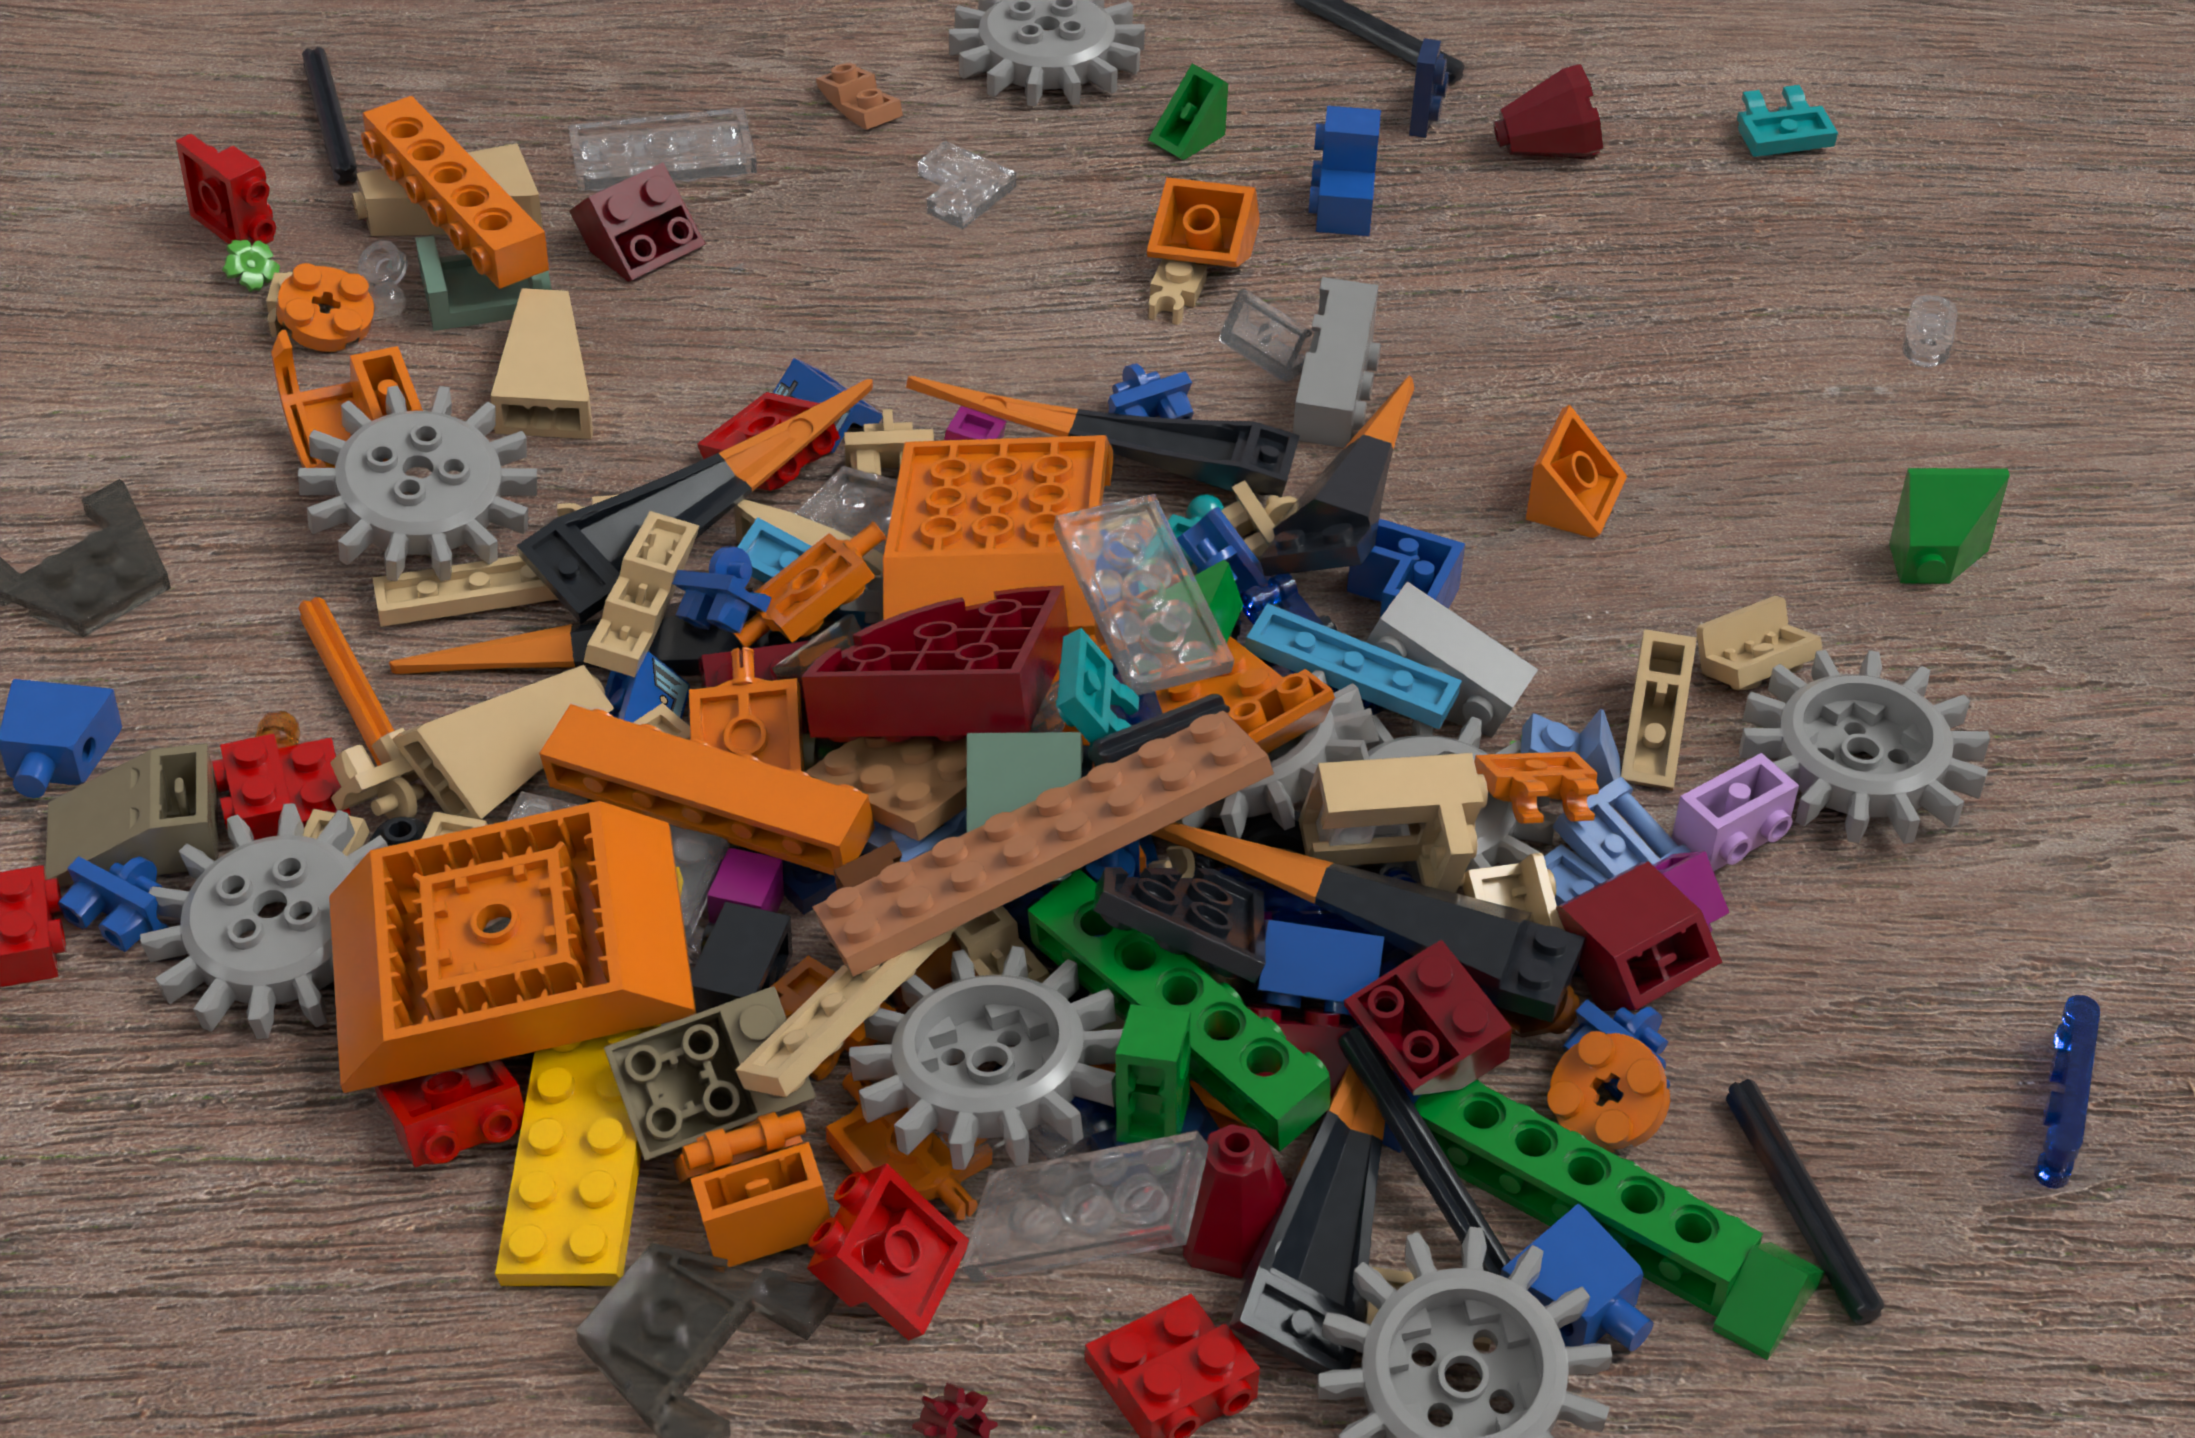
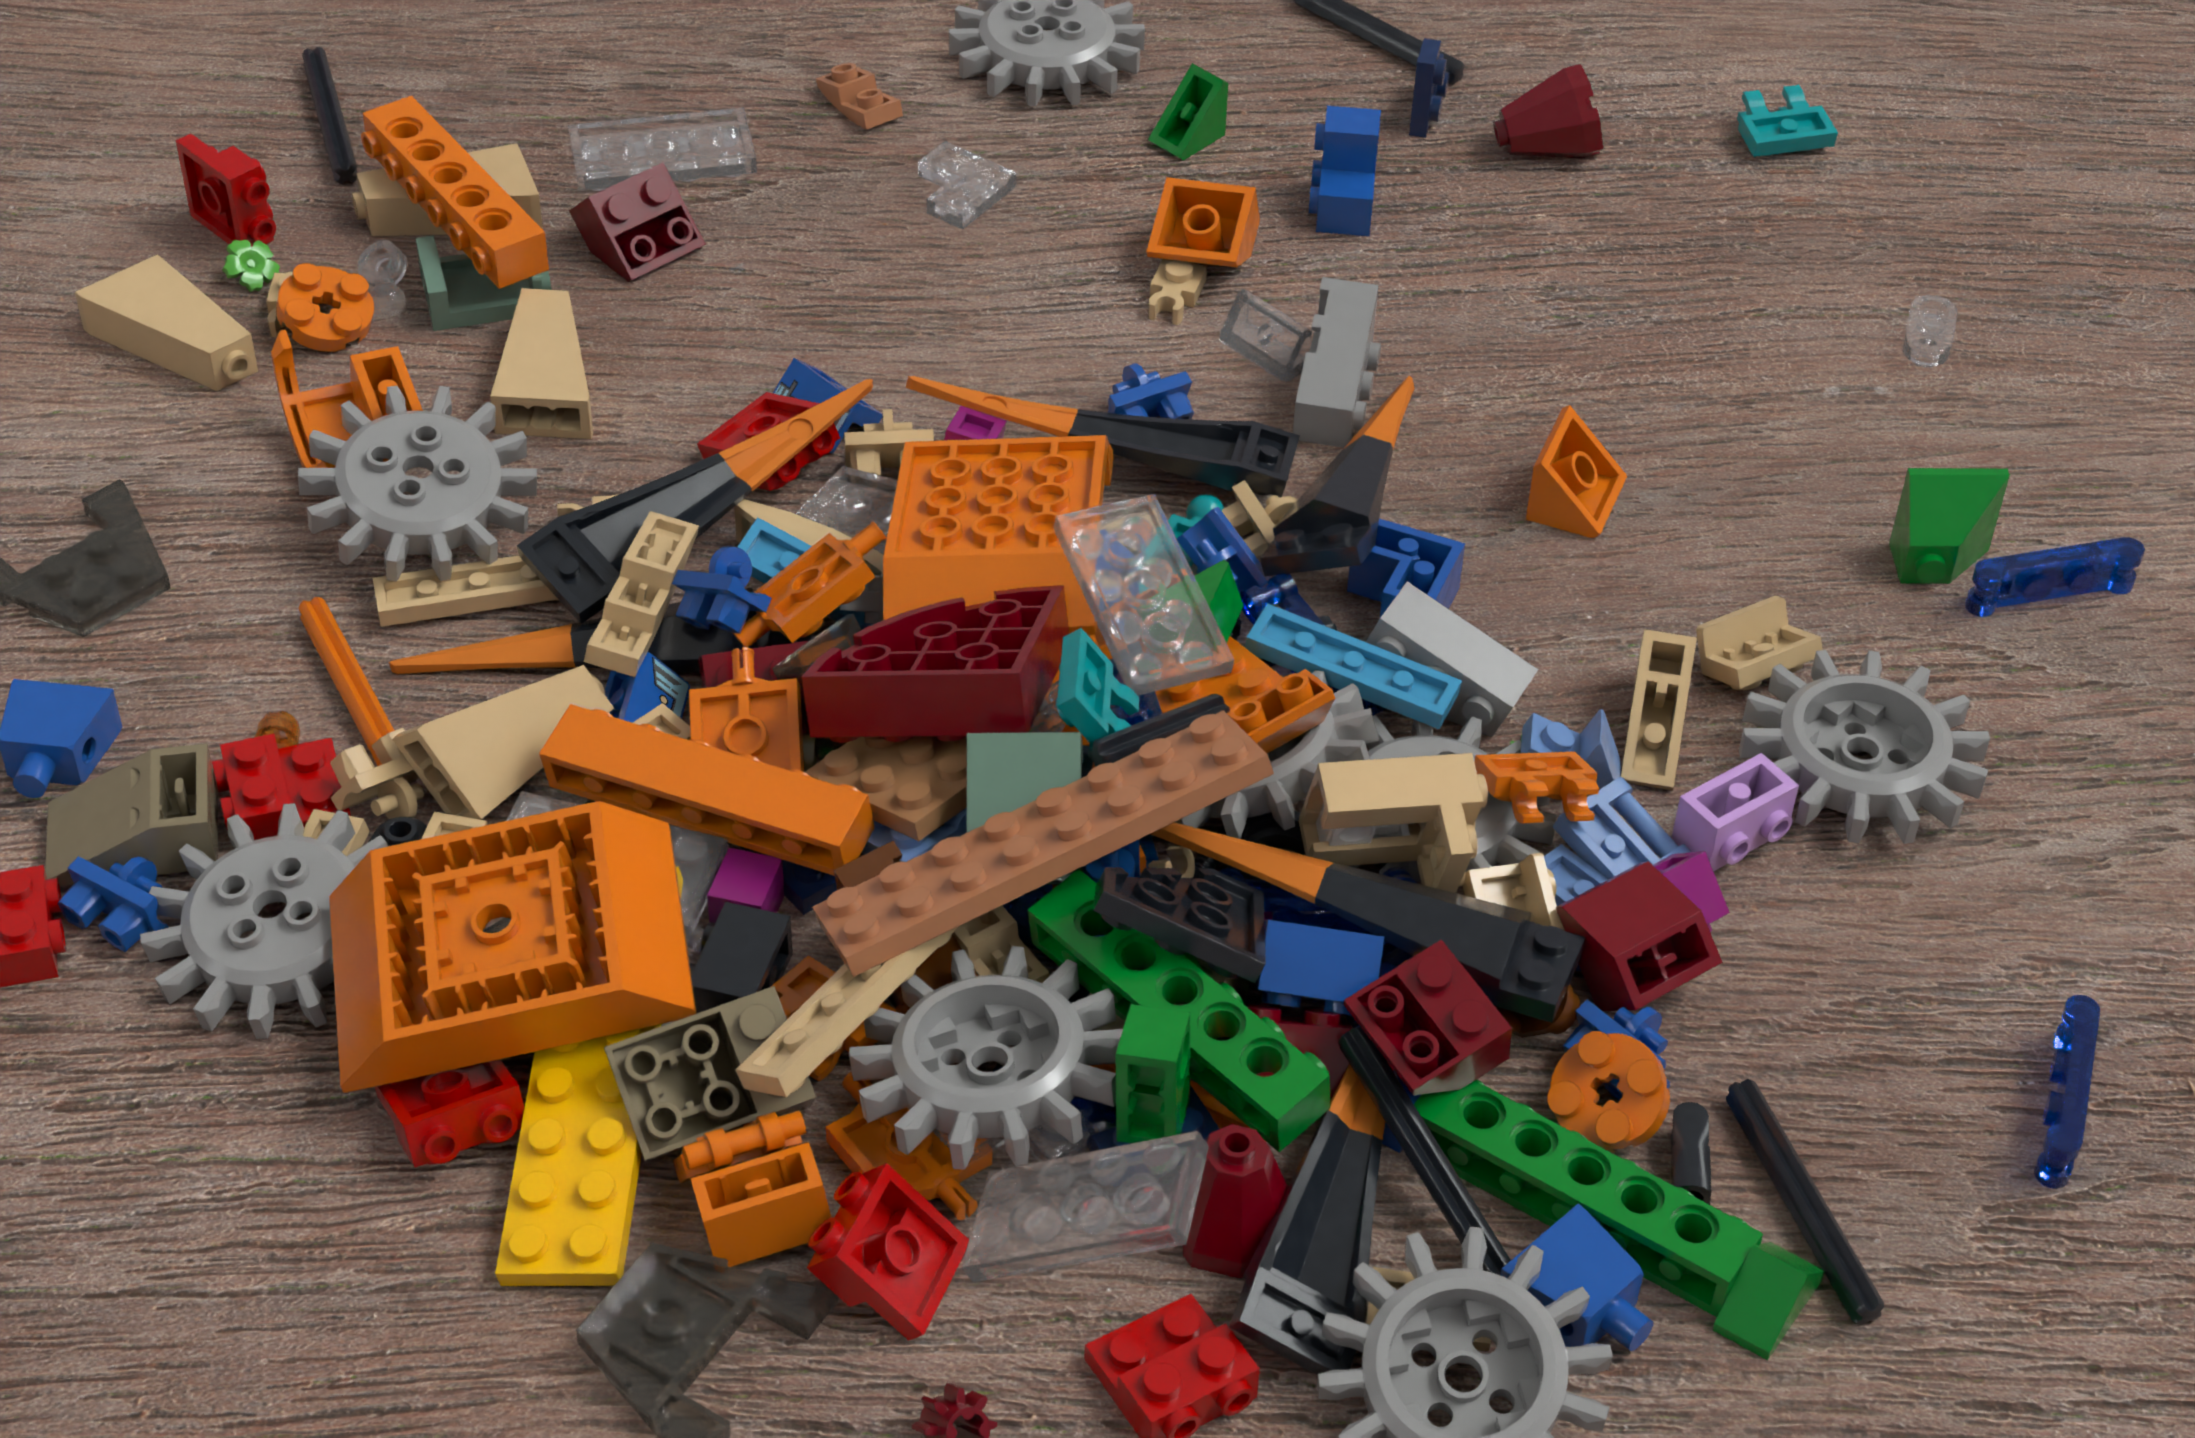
none -> tan slope [75,254,258,391]
none -> black bar [1671,1102,1711,1205]
none -> clear blue plate [1965,537,2145,617]

